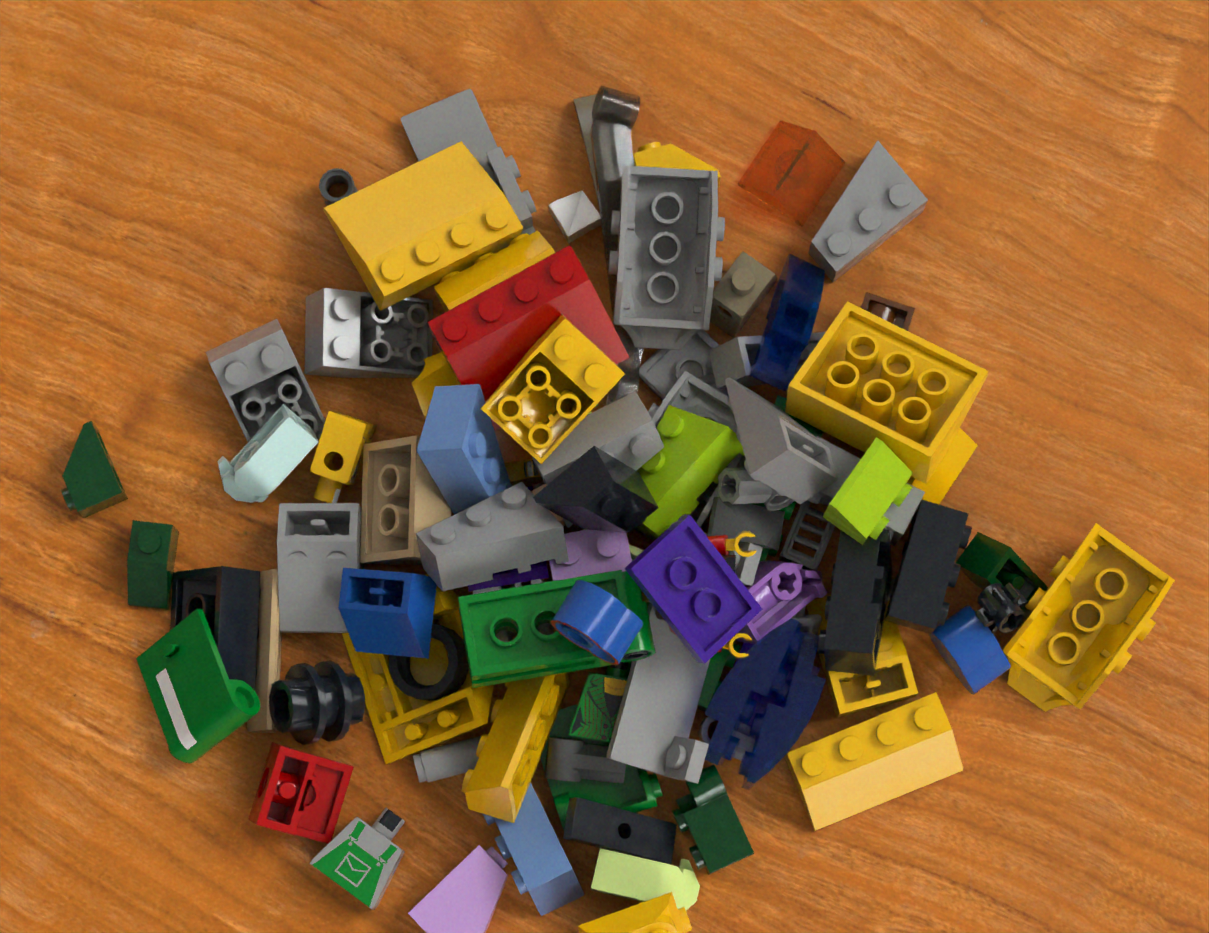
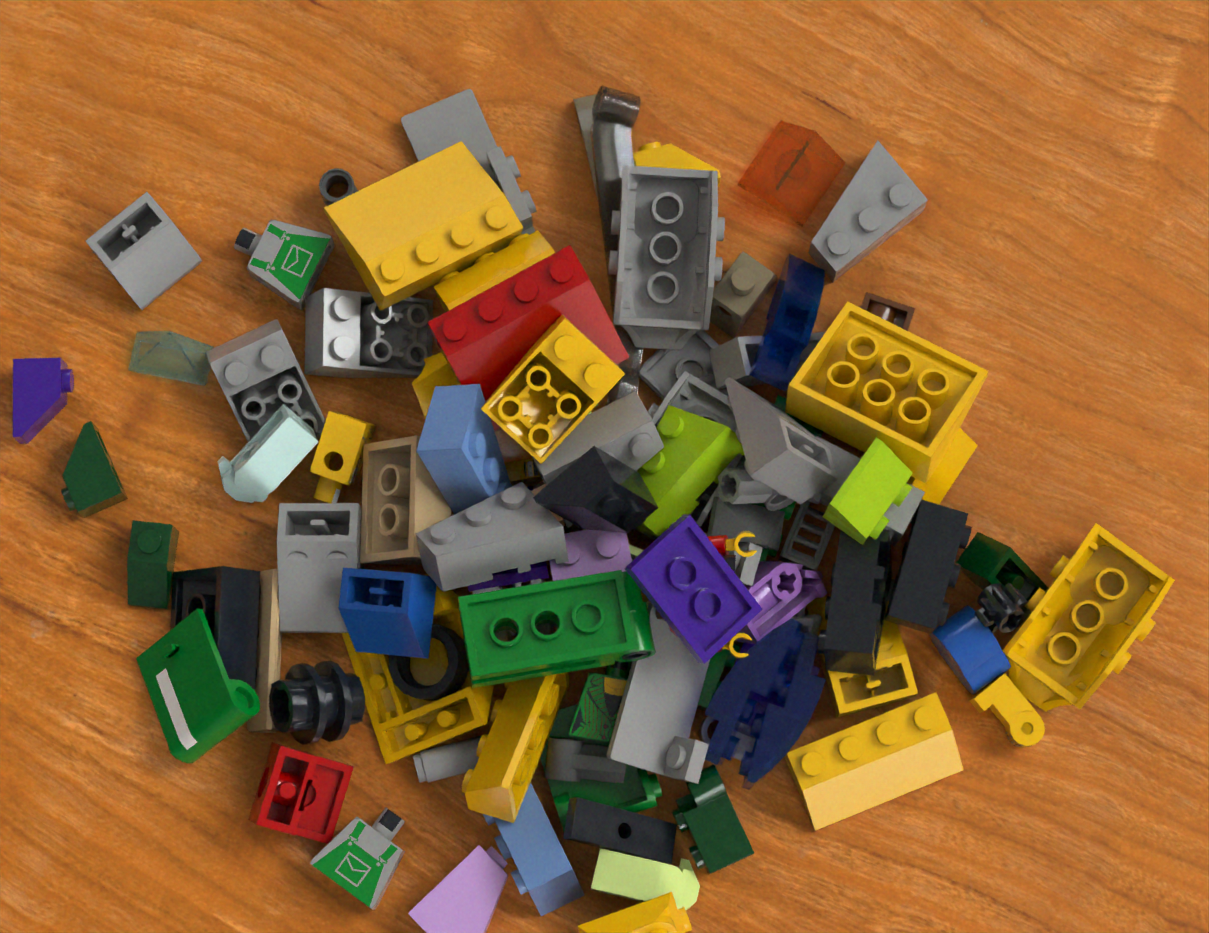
white slope [548,190,602,244] -> none
blue piece [551,580,643,665] -> none
none -> dark purple slope [13,358,74,444]
none -> light grey slope [86,192,203,310]
none -> clear light blue slope [128,331,214,386]
none -> torso [234,220,335,311]
none -> yellow leg [969,673,1045,748]

